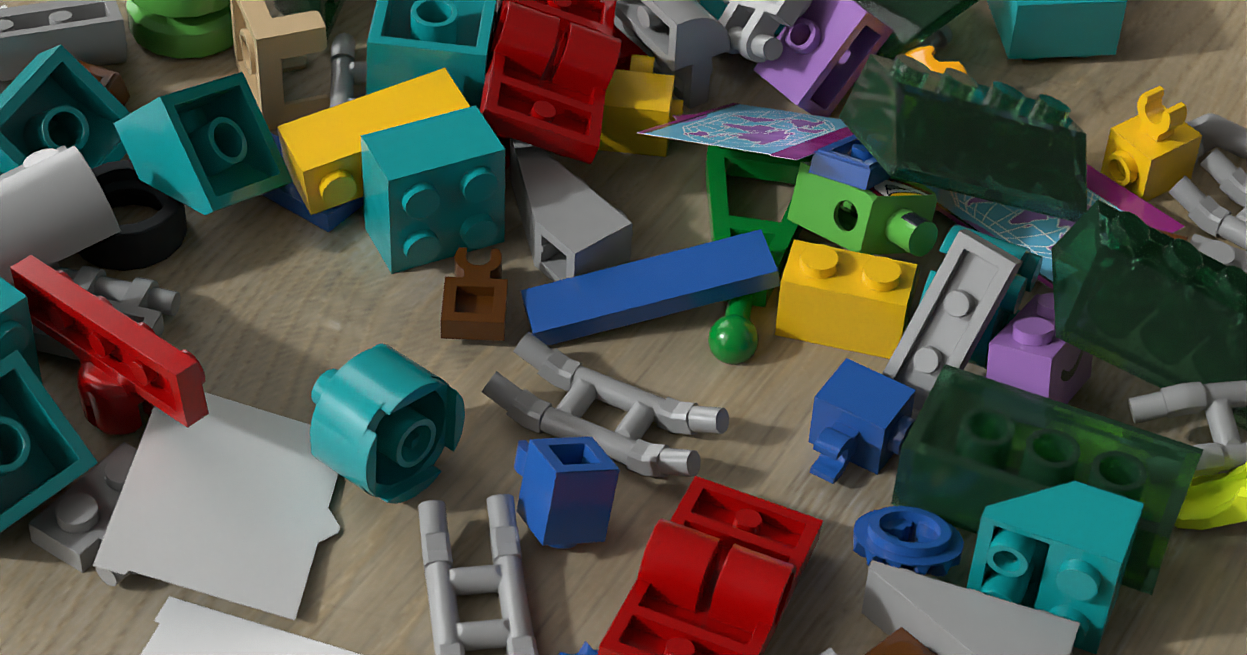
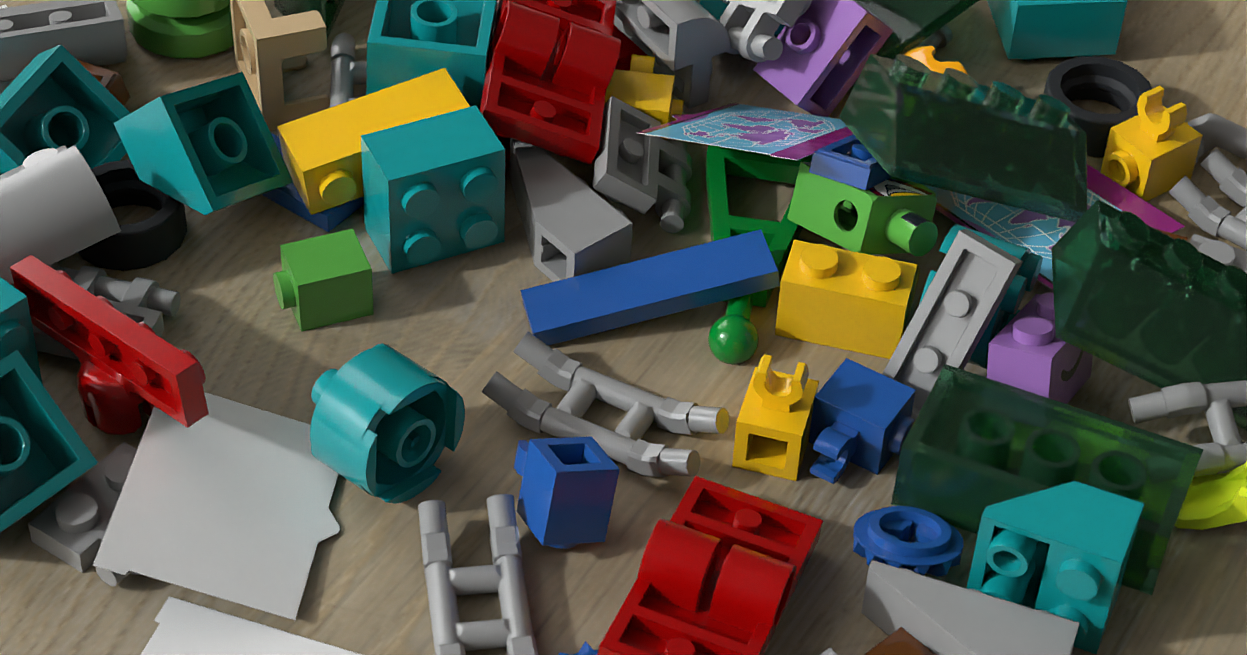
reddish brown plate [441,247,508,341] -> none
none -> bright green brick [273,228,374,332]
none -> light grey plate [593,96,692,233]
none -> yellow brick [732,354,819,481]
none -> black tyre [1039,56,1152,157]

